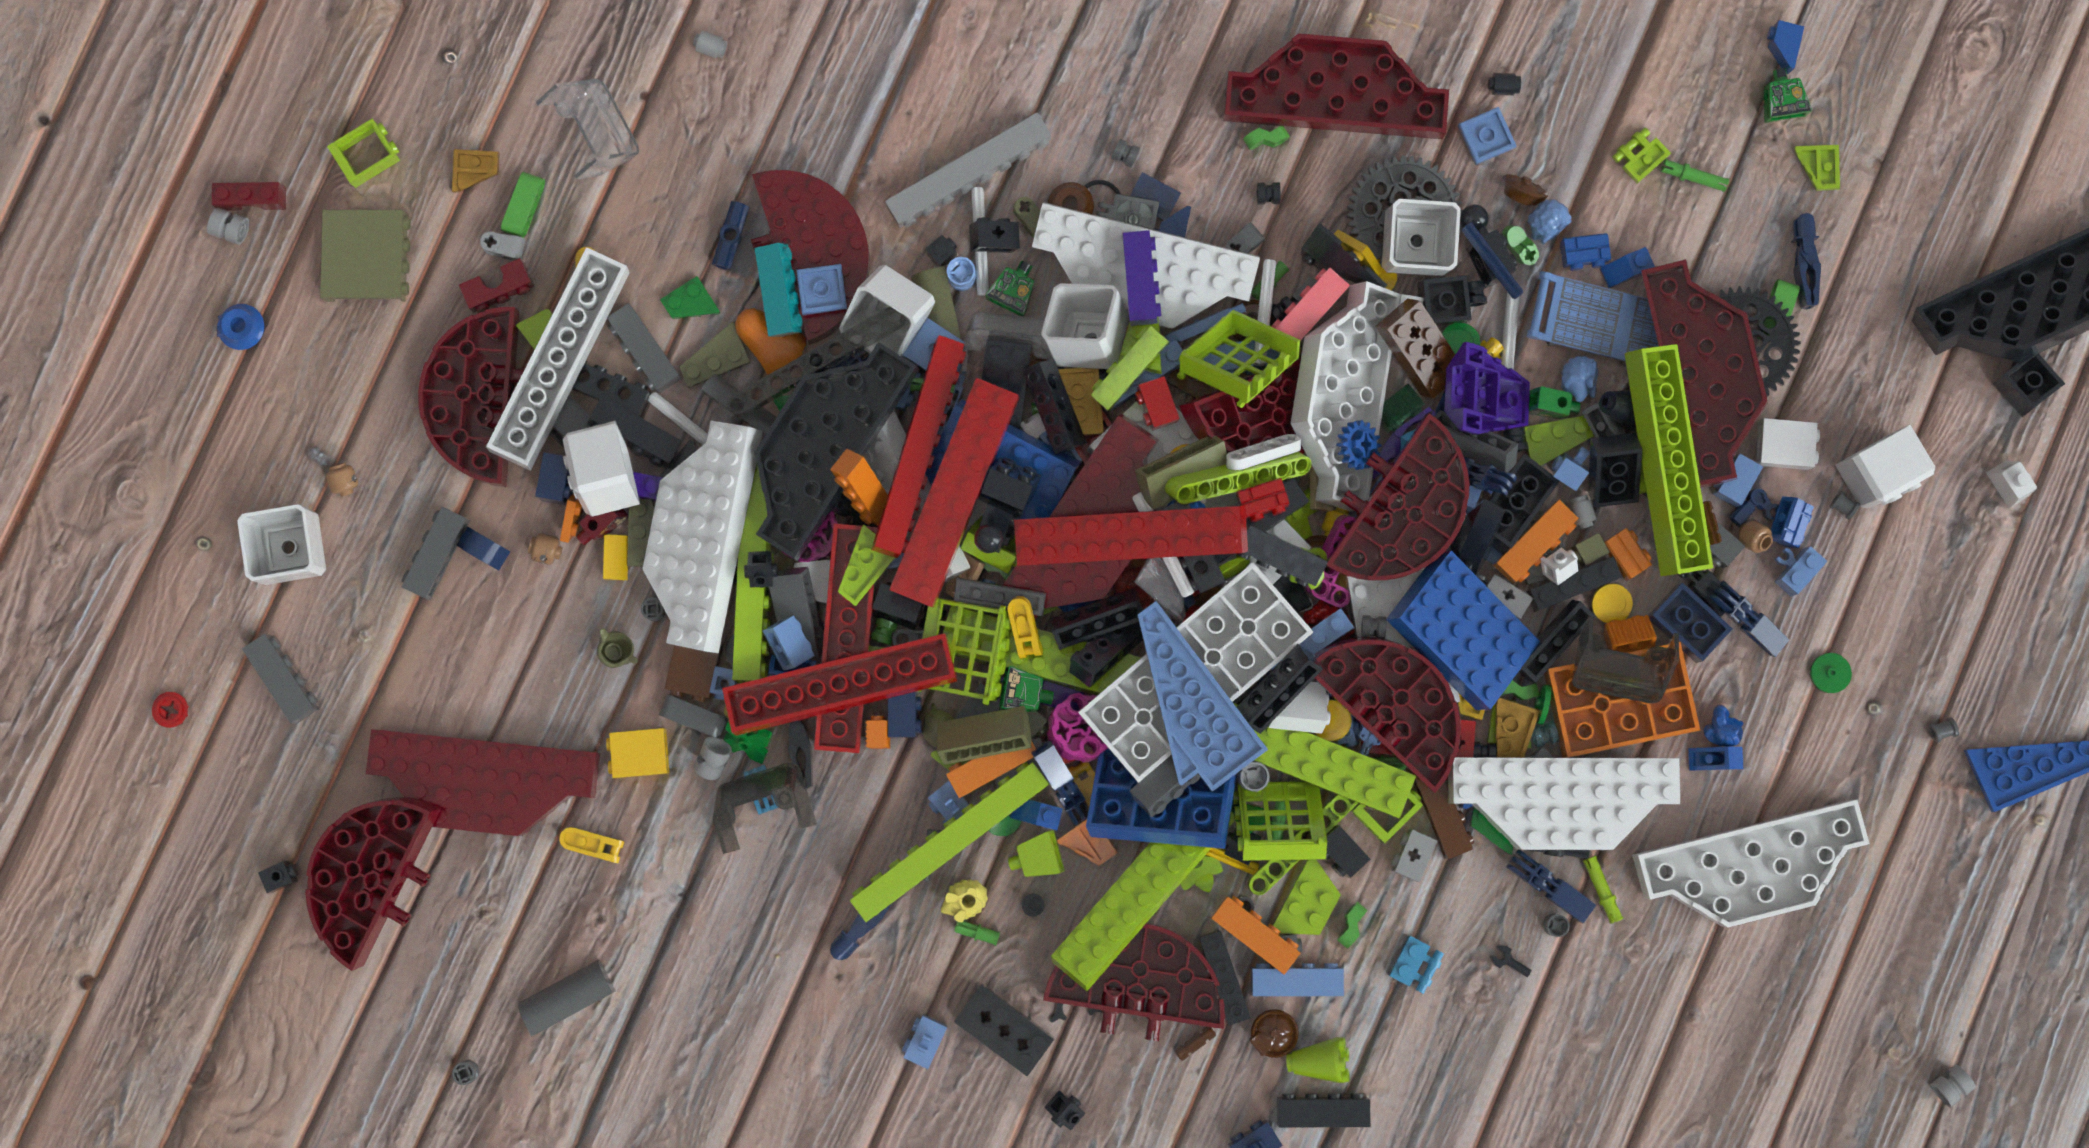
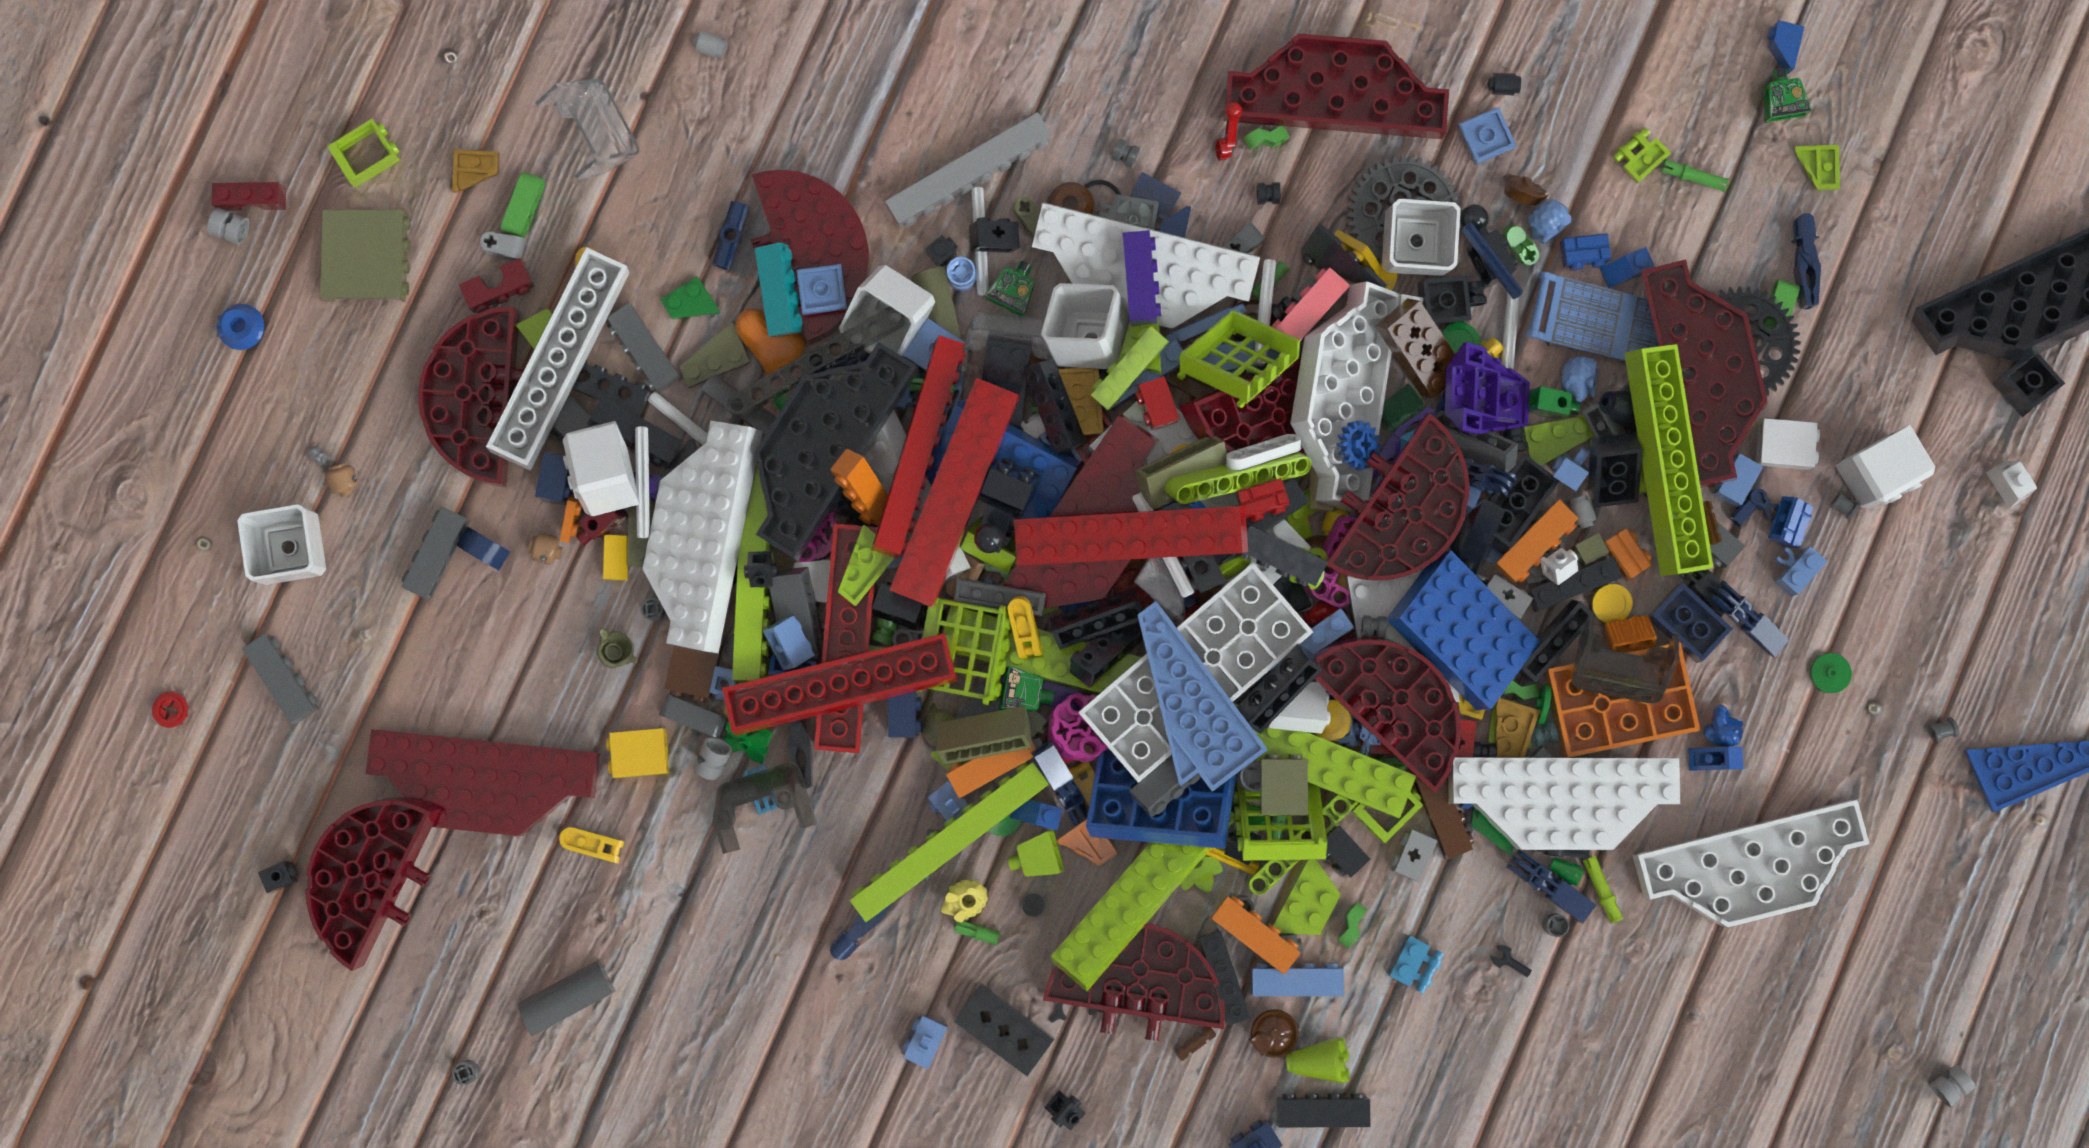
orange brick [865,716,890,749] -> none
medium nougat head [1738,520,1773,553] -> none
none -> white axle [635,426,650,538]
none -> red piece [1215,102,1242,161]
none -> olive brick [1260,754,1308,815]
none -> green cone [1549,857,1585,886]

